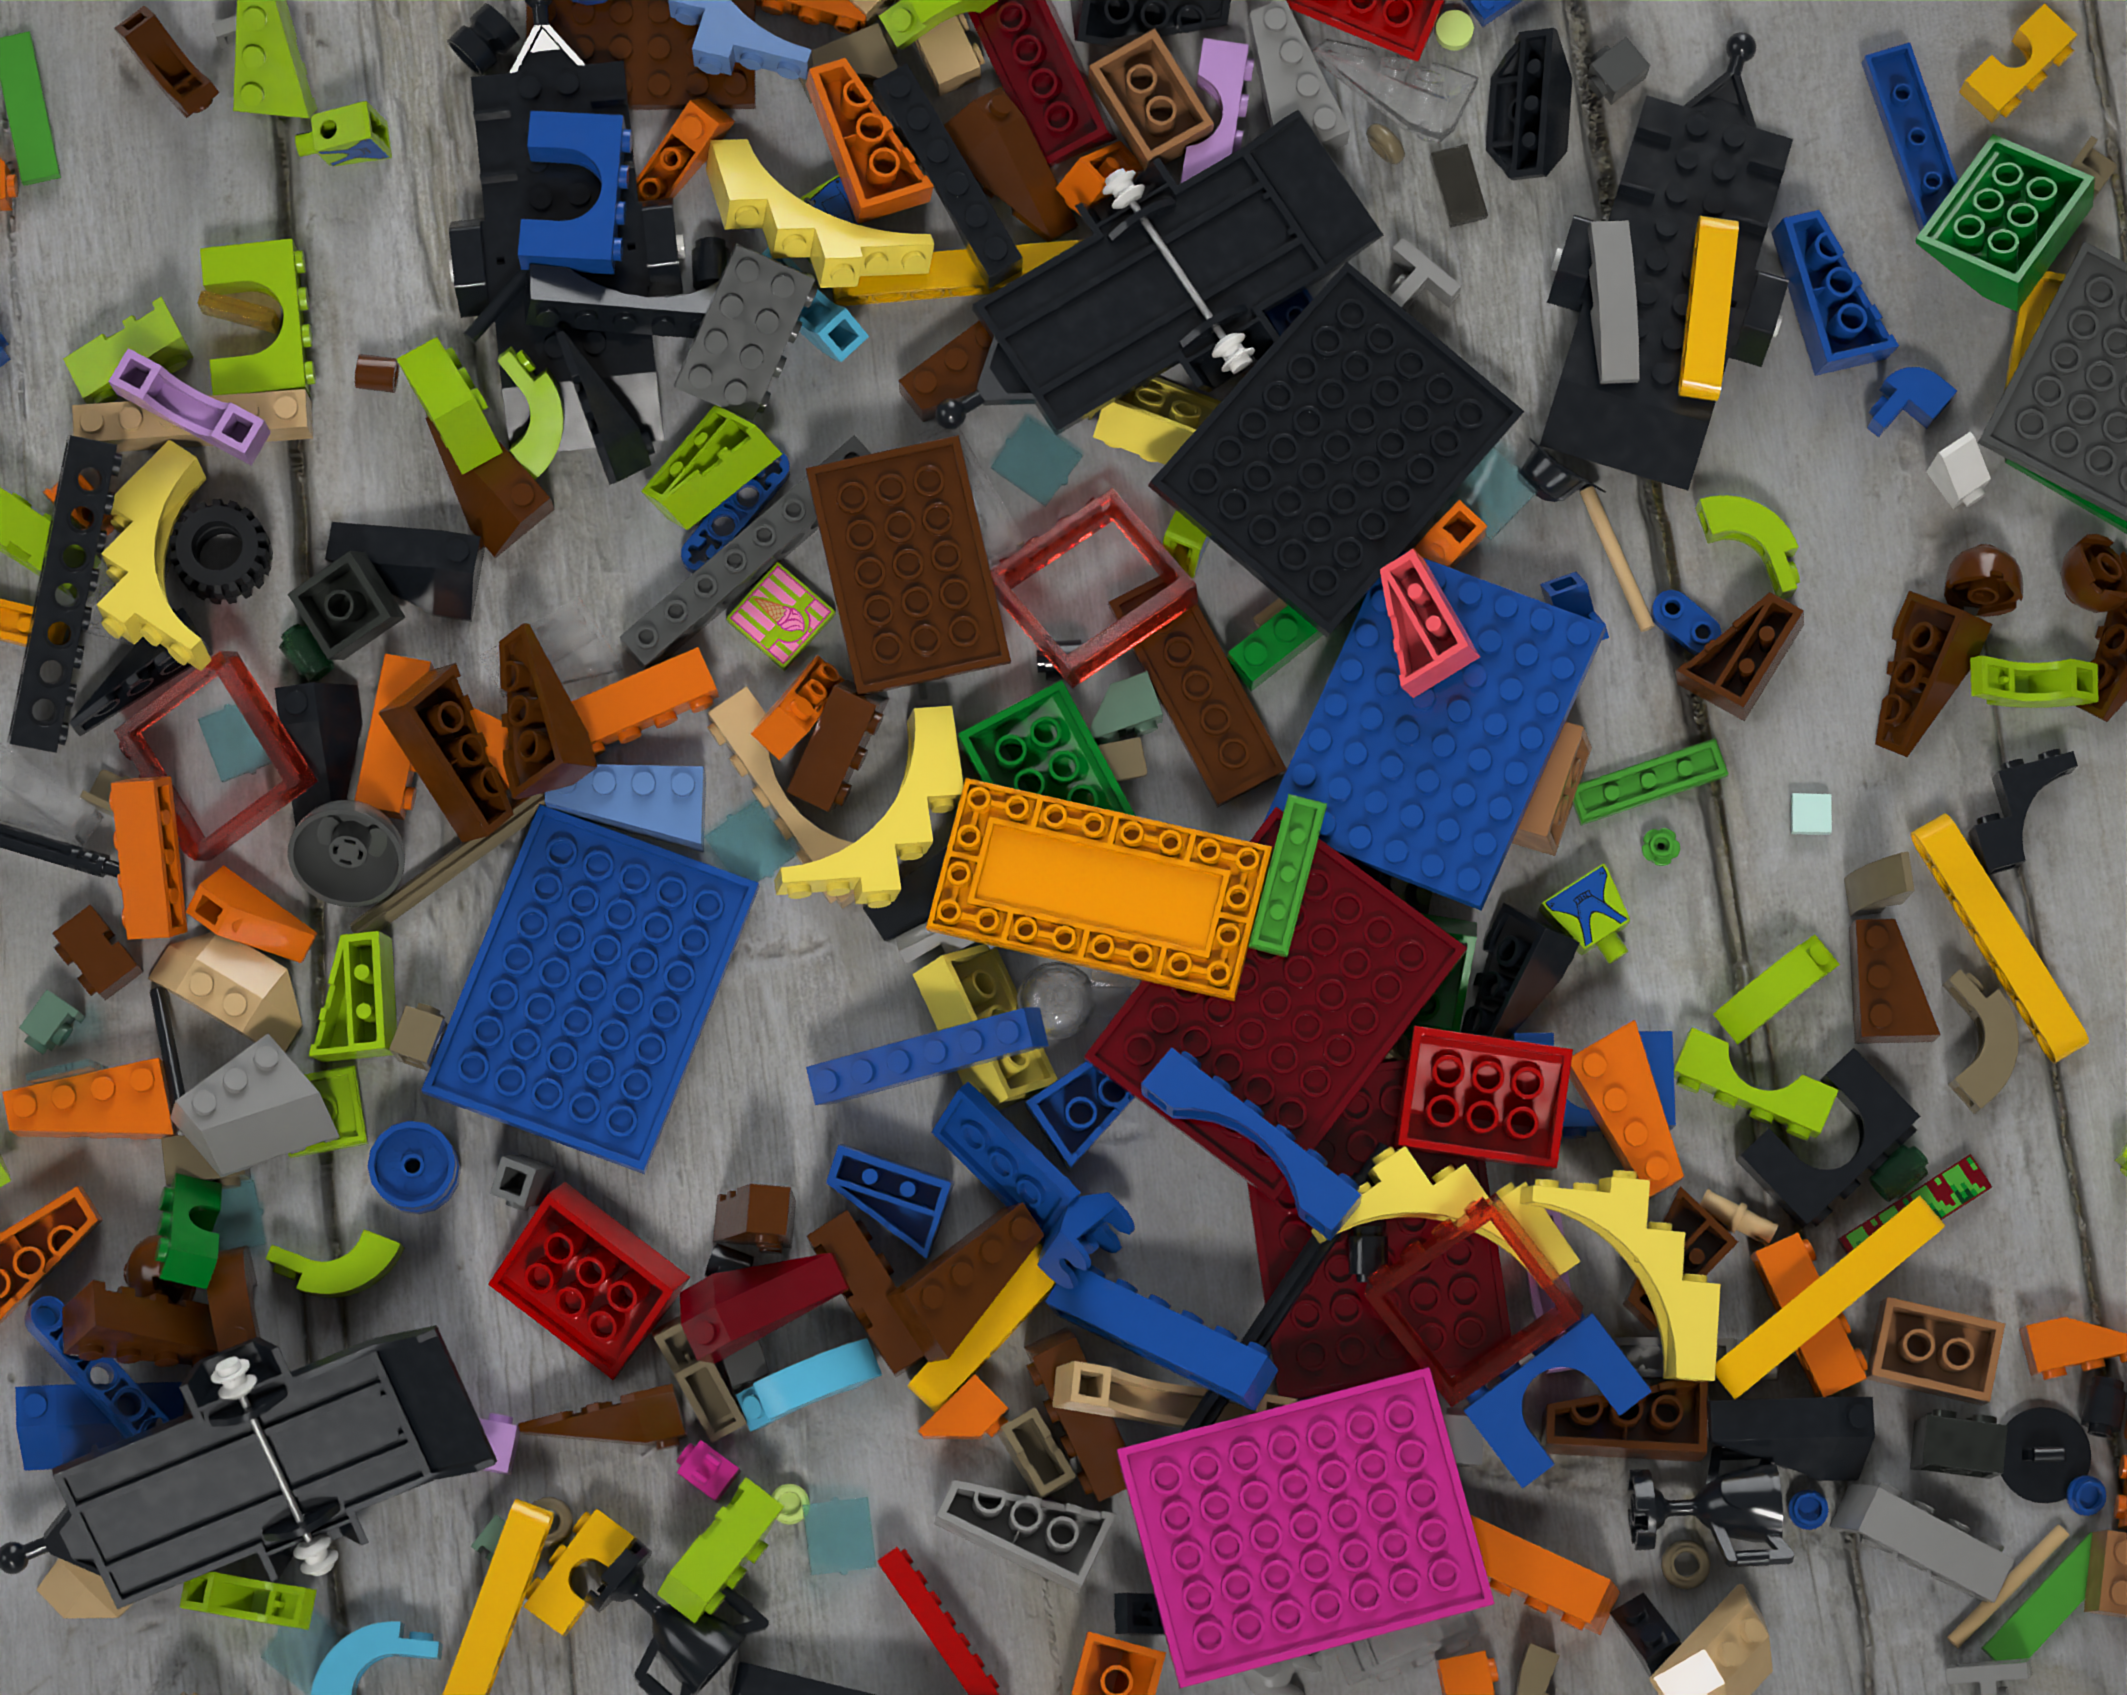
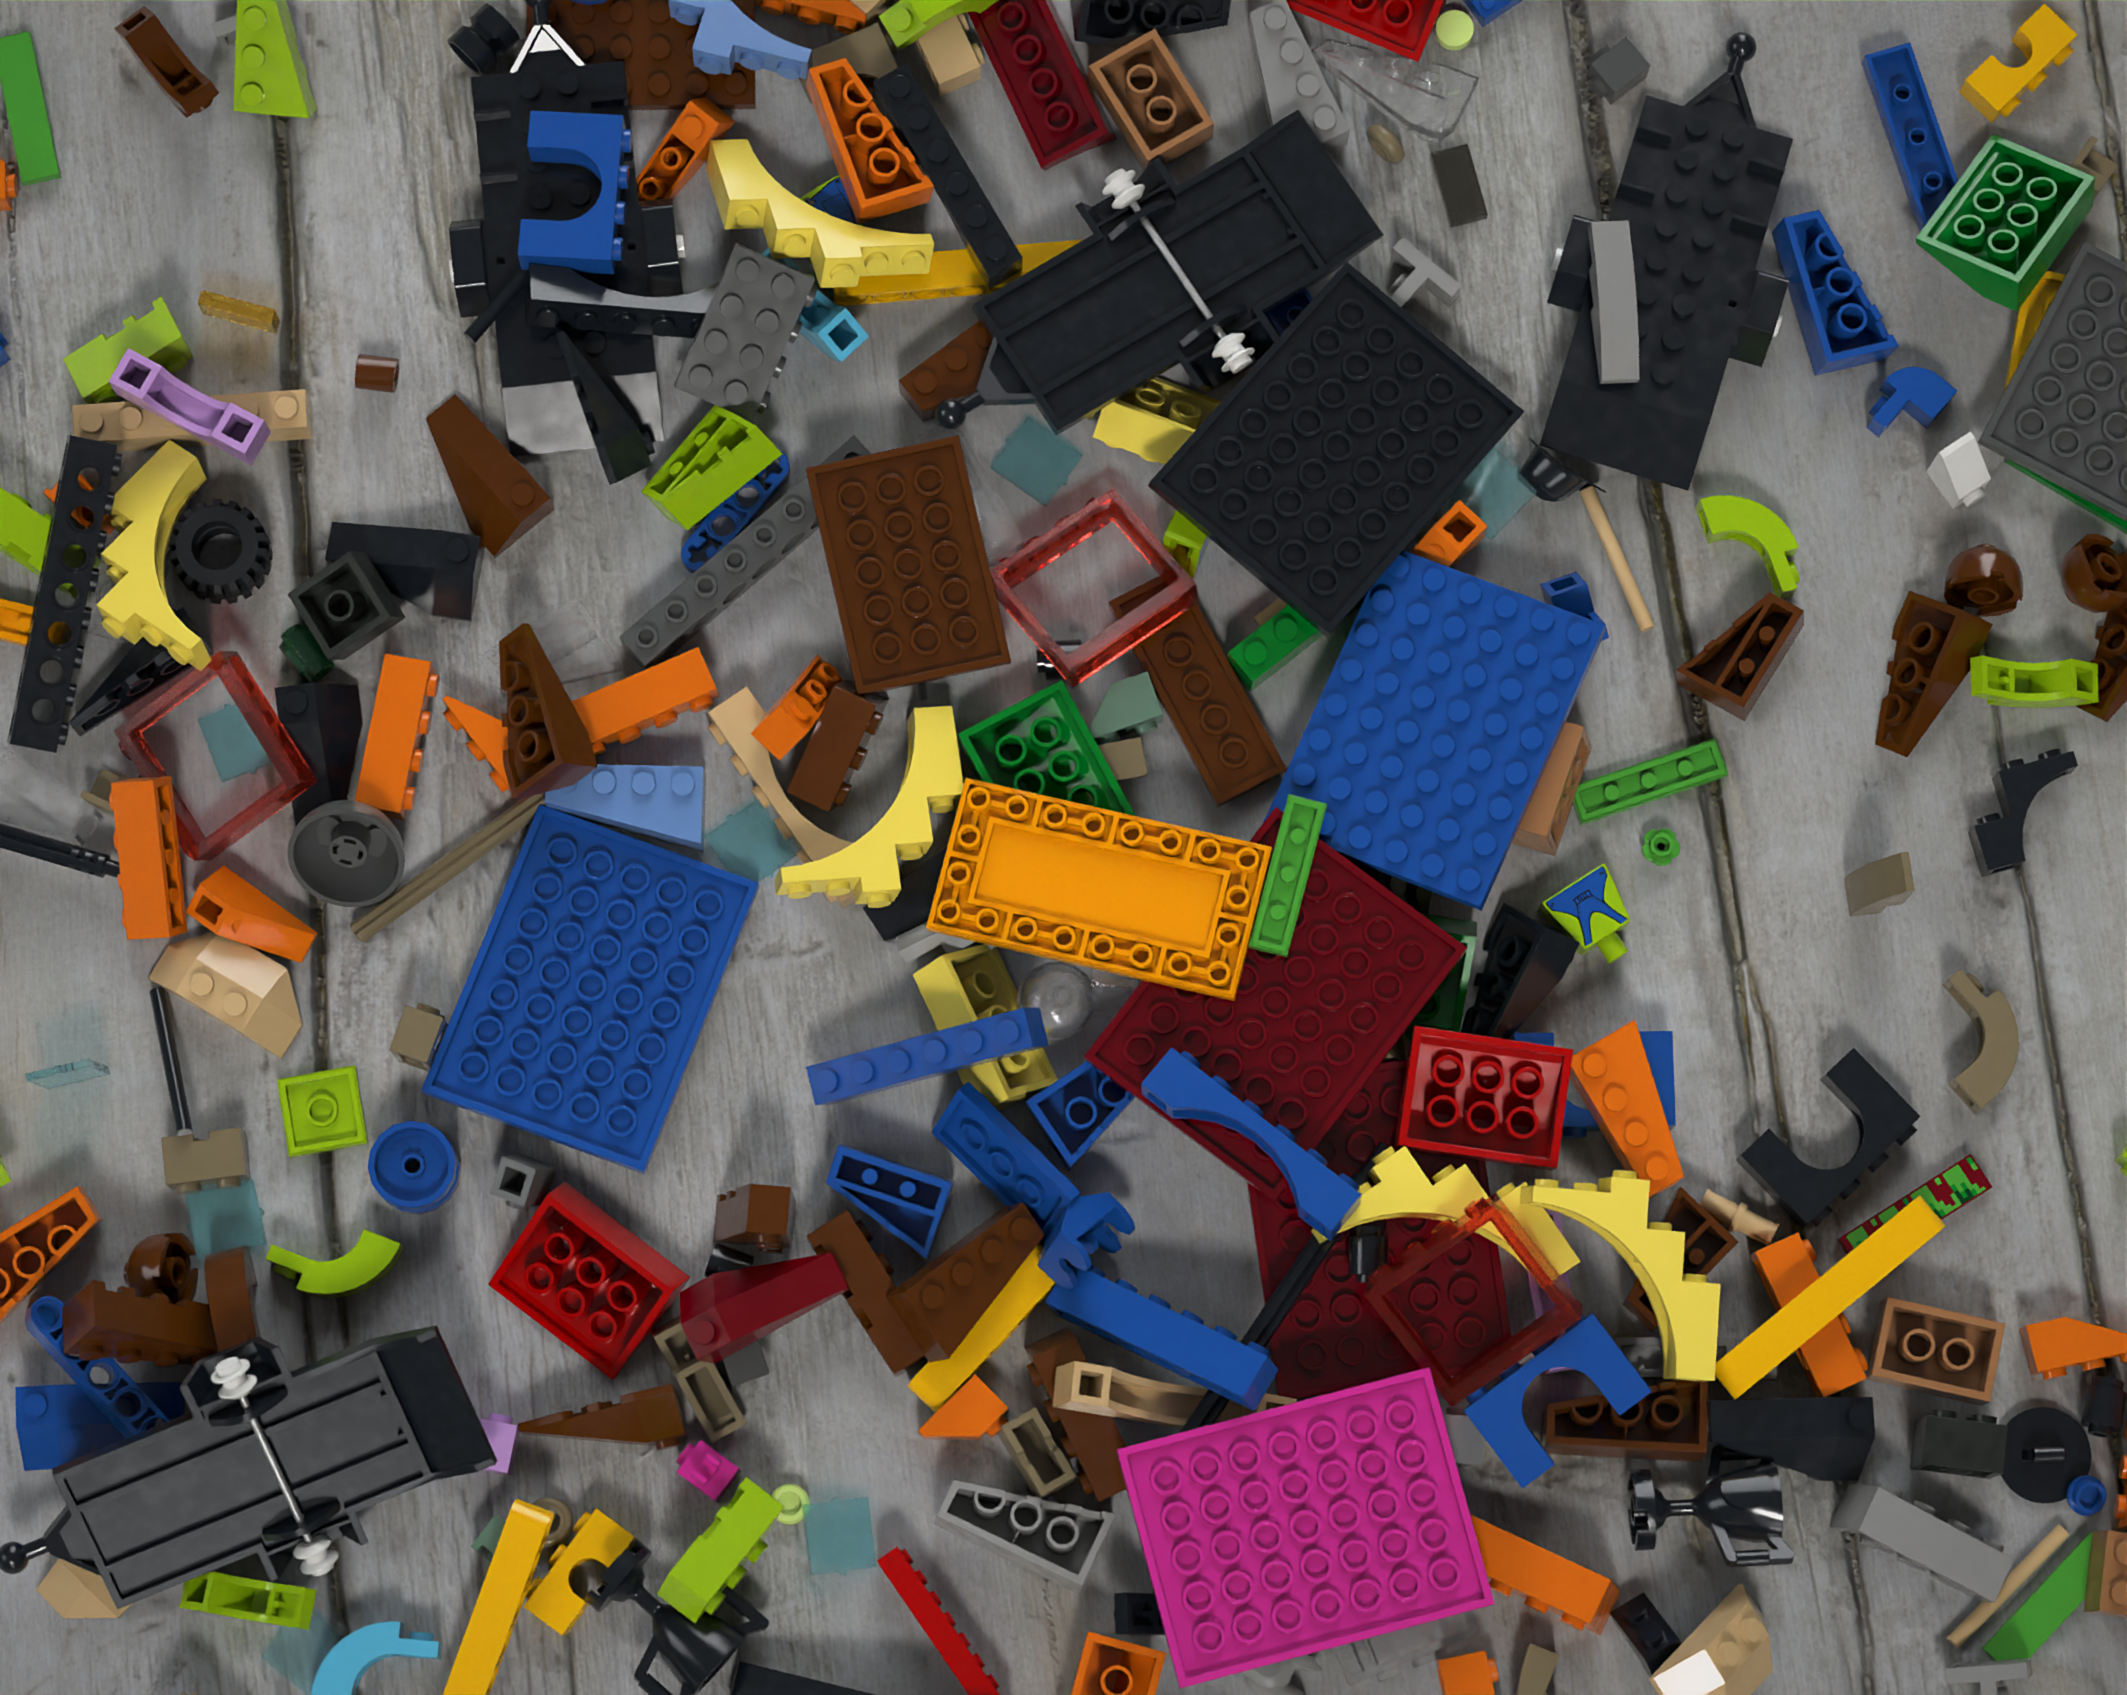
orange wedge [2,1057,178,1140] -> none
sand green brick [19,990,85,1055] -> none
reddish brown brick [52,905,143,1001] -> none
green arch [155,1173,222,1289] -> none
light grey wedge [170,1034,339,1177] -> none
lime arch [200,238,316,397] -> none
lime torso [295,101,392,166] -> none
lime wedge [308,931,397,1062] -> none
reddish brown wedge [379,663,514,843] -> none
lime wedge [396,337,503,475] -> none
lime arch [497,346,565,480] -> none
black brick [692,237,730,291] -> none
tile [726,562,836,671] -> none
medium azure arch [735,1338,882,1432] -> none
reddish brown wedge [944,87,1078,242] -> none
orange slope [1055,141,1144,216] -> none
lavender arch [1181,38,1255,183] -> none
coral wedge [1380,549,1480,698] -> none
black wedge [1485,27,1573,180] -> none
blue plate [1651,590,1722,655] -> none
dark tan piece [1661,1539,1711,1590] -> none
lime arch [1674,1027,1839,1140] -> none
yellow beam [1678,216,1739,401] -> none
lime arch [1713,934,1840,1045] -> none
blue plate [1788,1489,1829,1530] -> none
light aqua tile [1791,793,1832,835] -> none
reddish brown wedge [1849,919,1941,1044] -> none
clear green brick [1868,1145,1929,1202] -> none
yellow beam [1910,813,2089,1063] -> none

